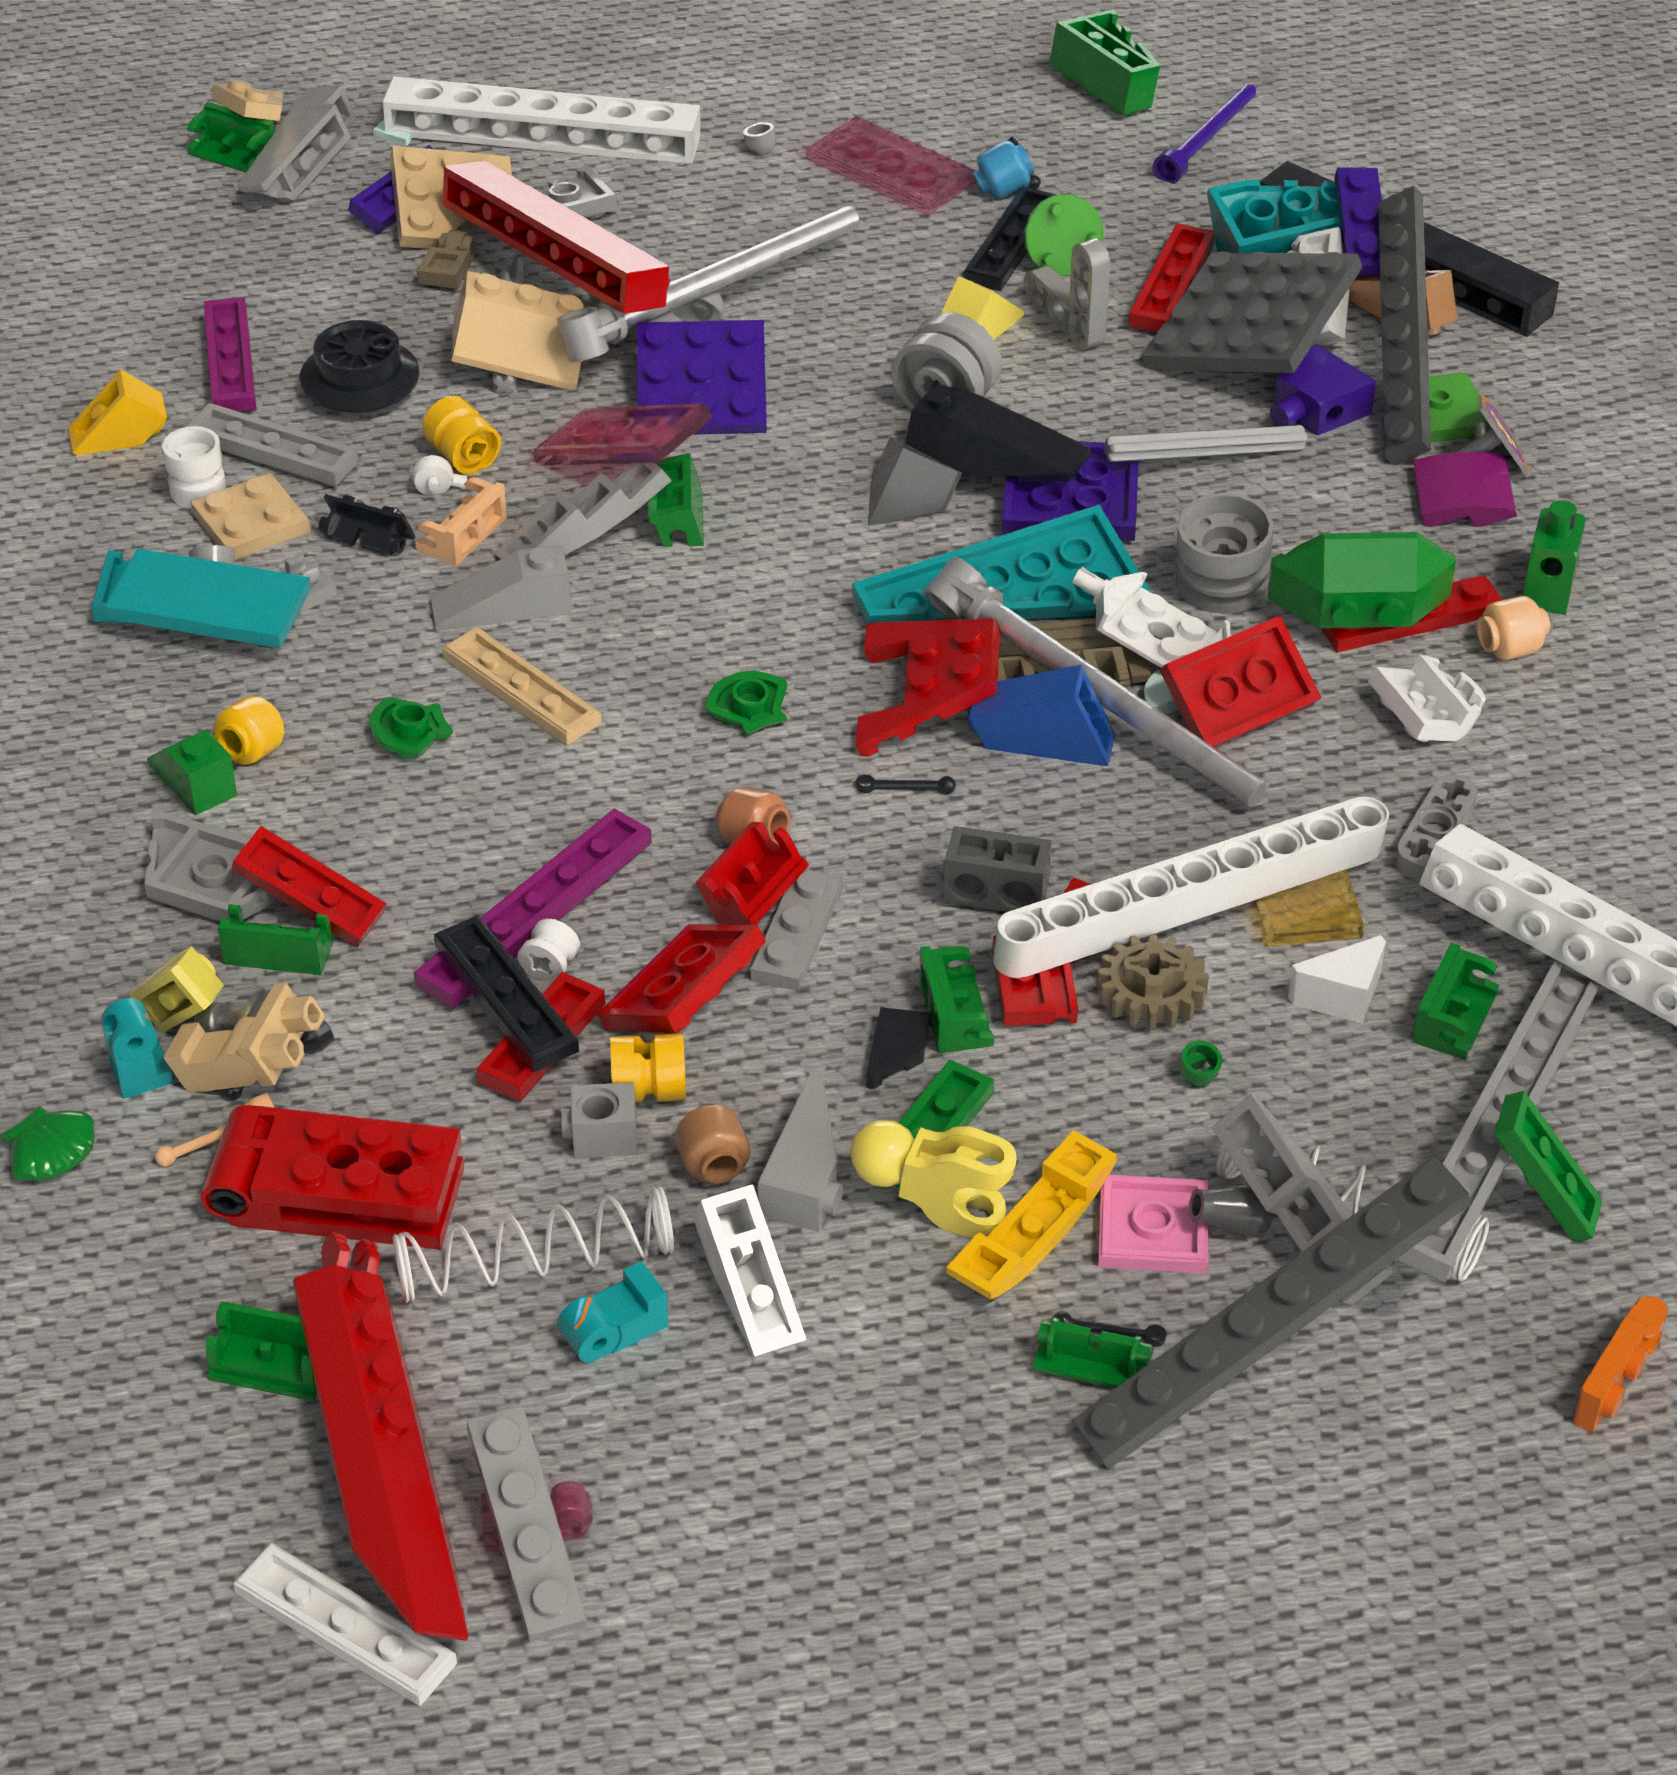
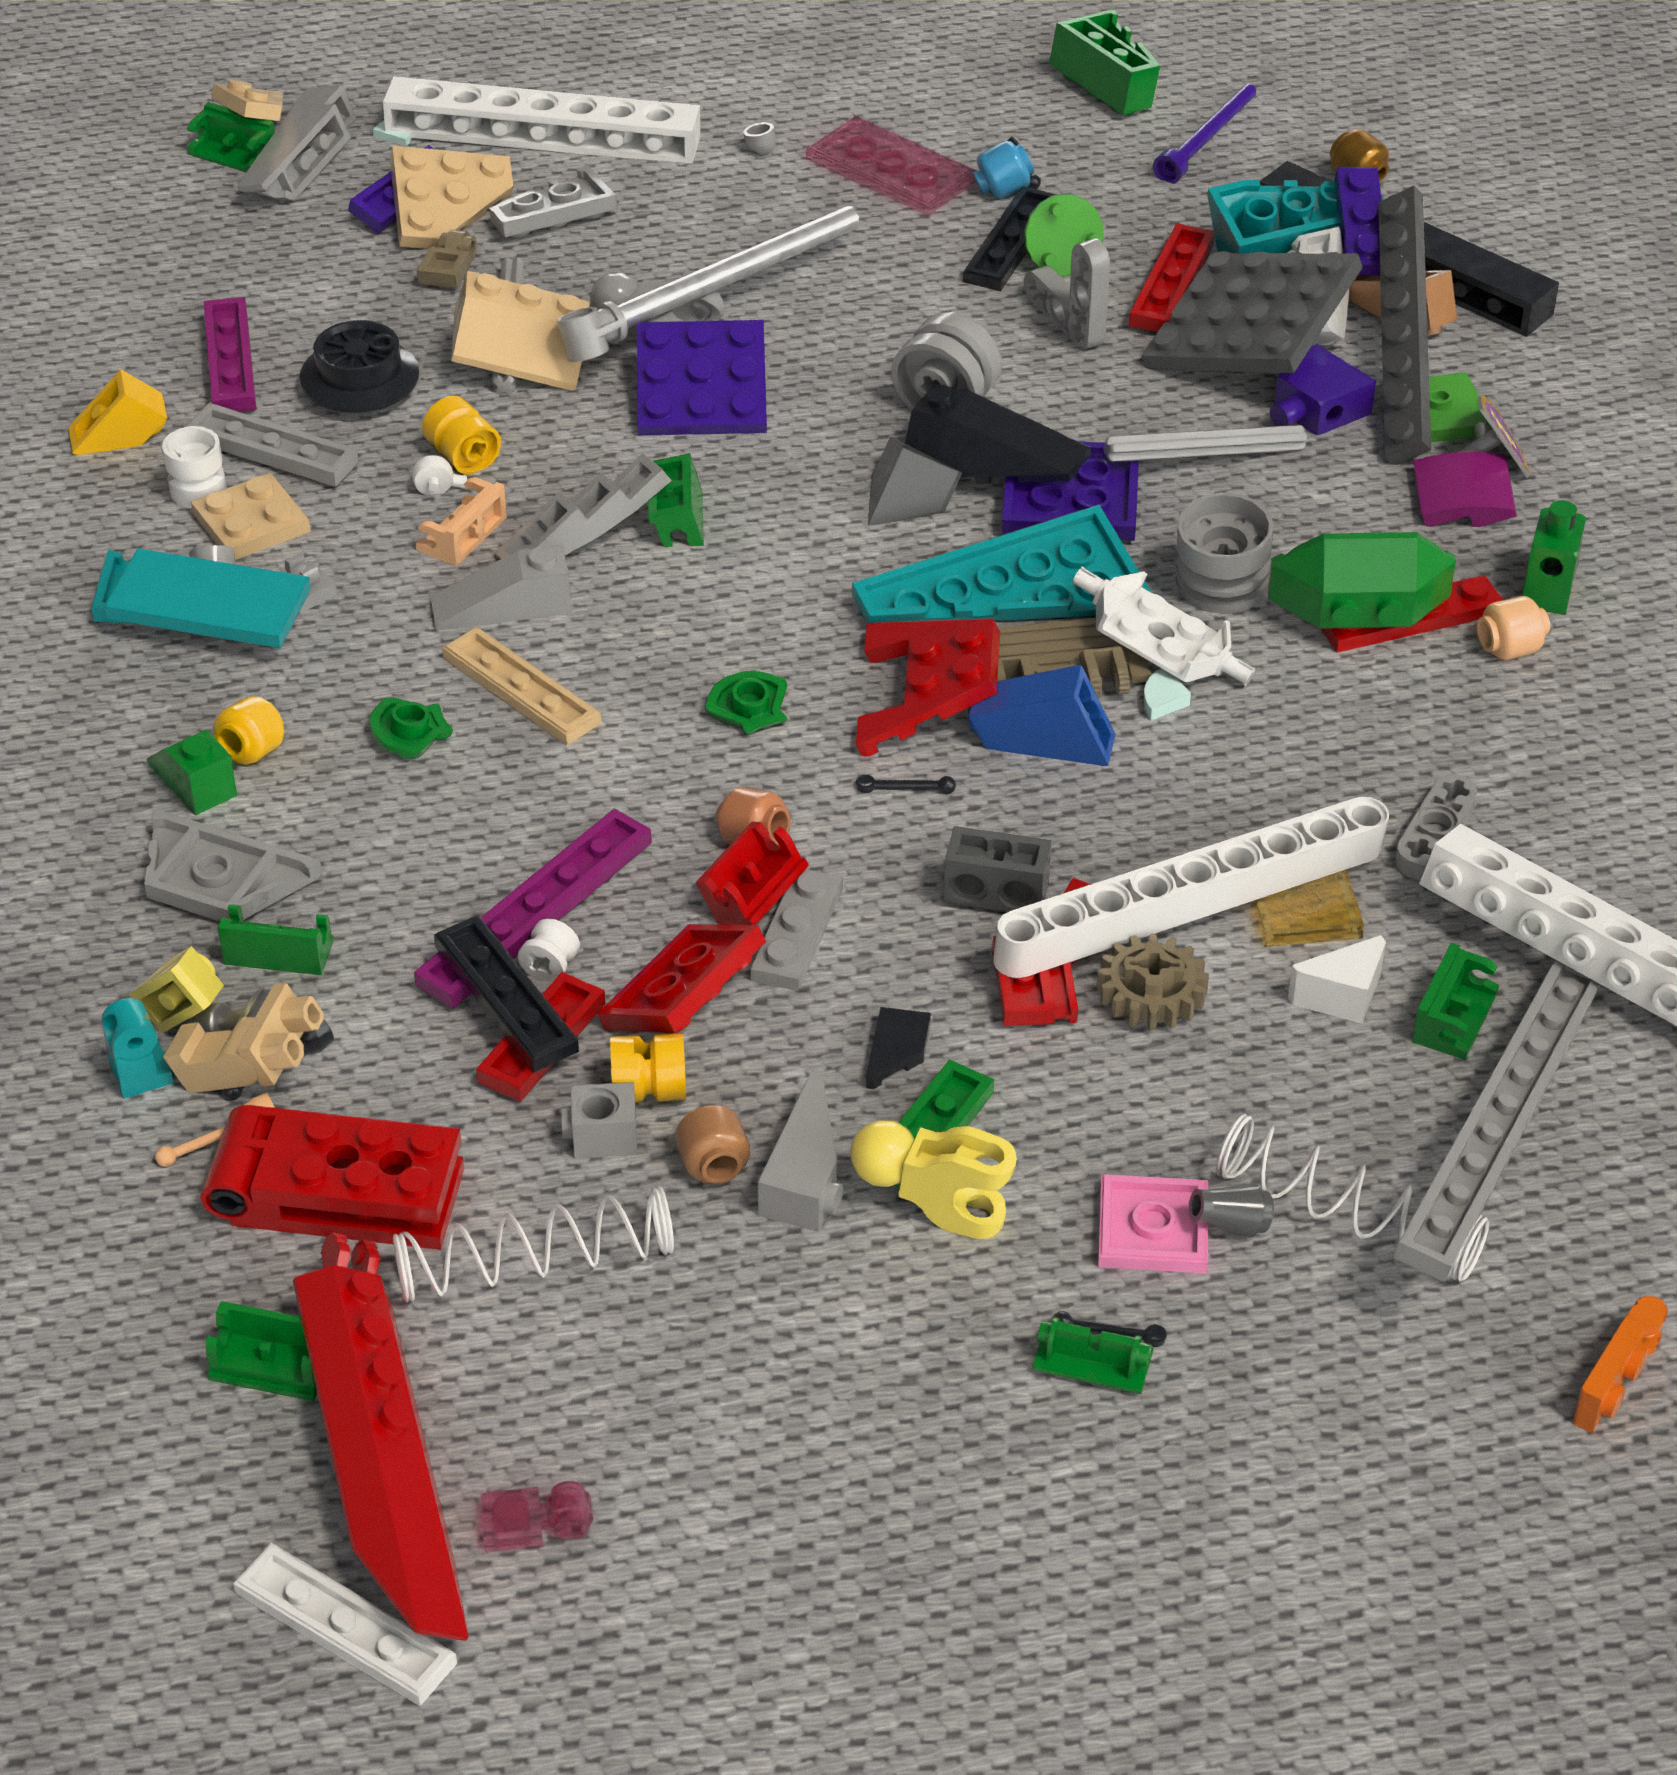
green animal [0,1106,95,1180] -> none
red plate [232,826,387,948] -> none
black hinge [318,494,416,556] -> none
red brick [442,161,670,314] -> none
light grey plate [466,1406,587,1643] -> none
clear pink tile [532,403,713,466] -> none
teal leg [557,1261,669,1363] -> none
white slope [692,1184,806,1357] -> none
green hinge [919,946,994,1053] -> none
flat silver piece [923,556,1266,807] -> none
light yellow slope [941,276,1025,340] -> none
yellow slope [946,1130,1117,1300] -> none
dark grey plate [1072,1156,1472,1469] -> none
red plate [1159,615,1322,748] -> none
green hinge [1179,1040,1223,1087] -> none
light grey slope [1211,1094,1393,1305] -> none
white slope [1368,655,1486,742] -> none
green plate [1495,1091,1603,1242] -> none
none -> pearl gold head [1330,129,1389,183]

